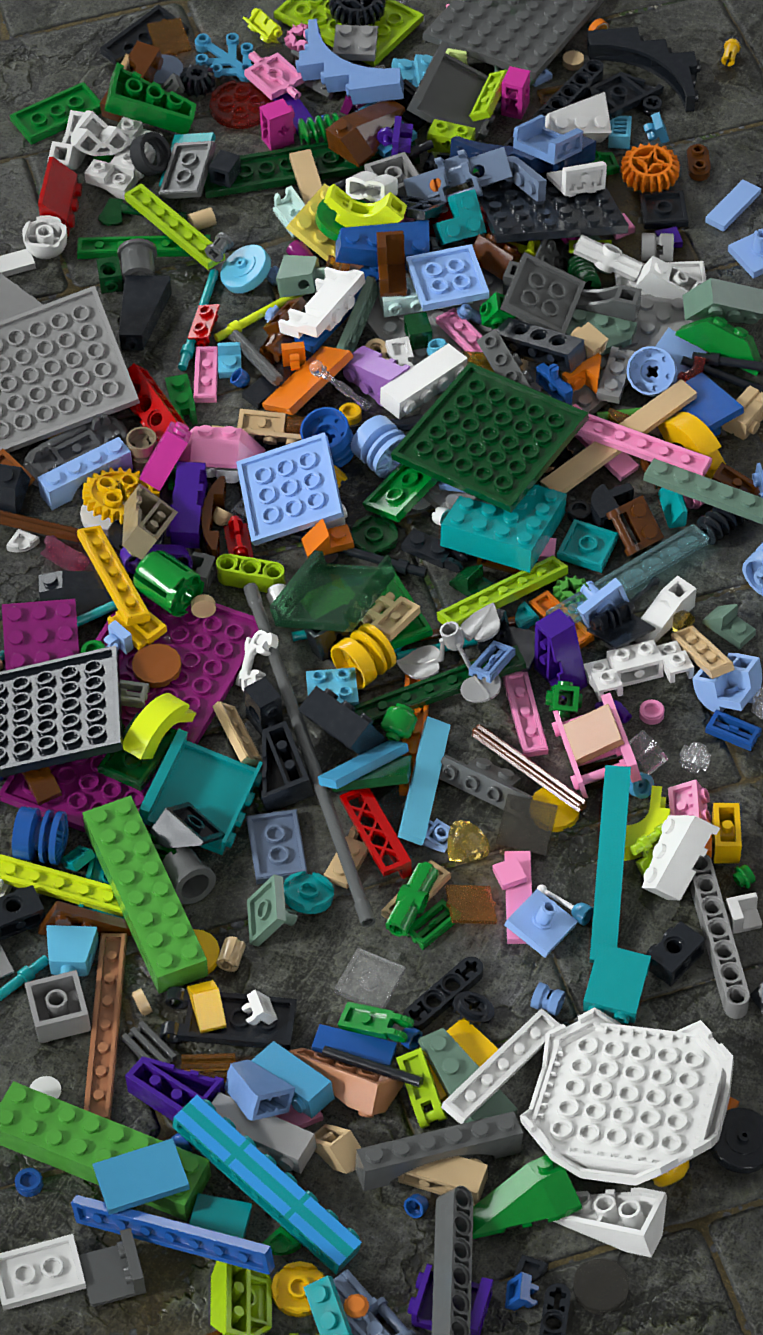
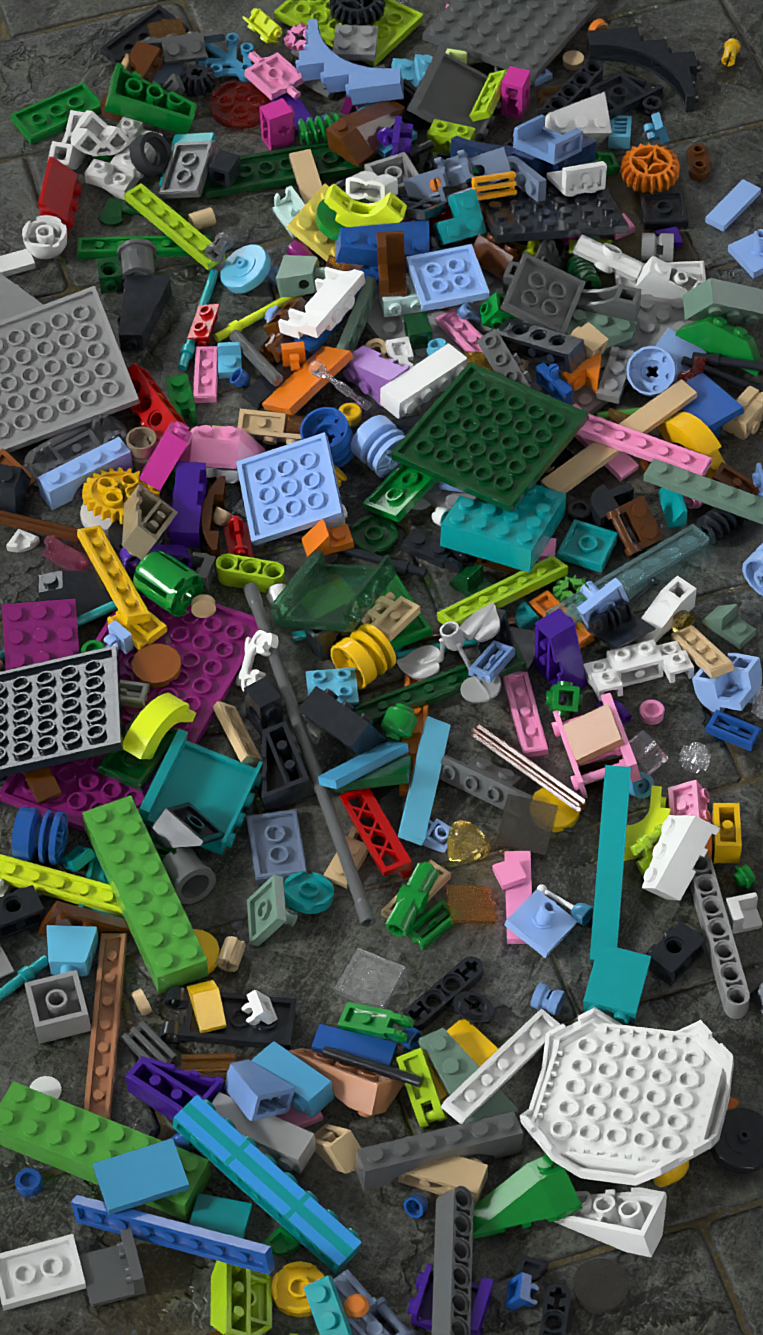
none -> dark grey bracket [141,28,225,65]
none -> light orange tile [472,171,517,200]

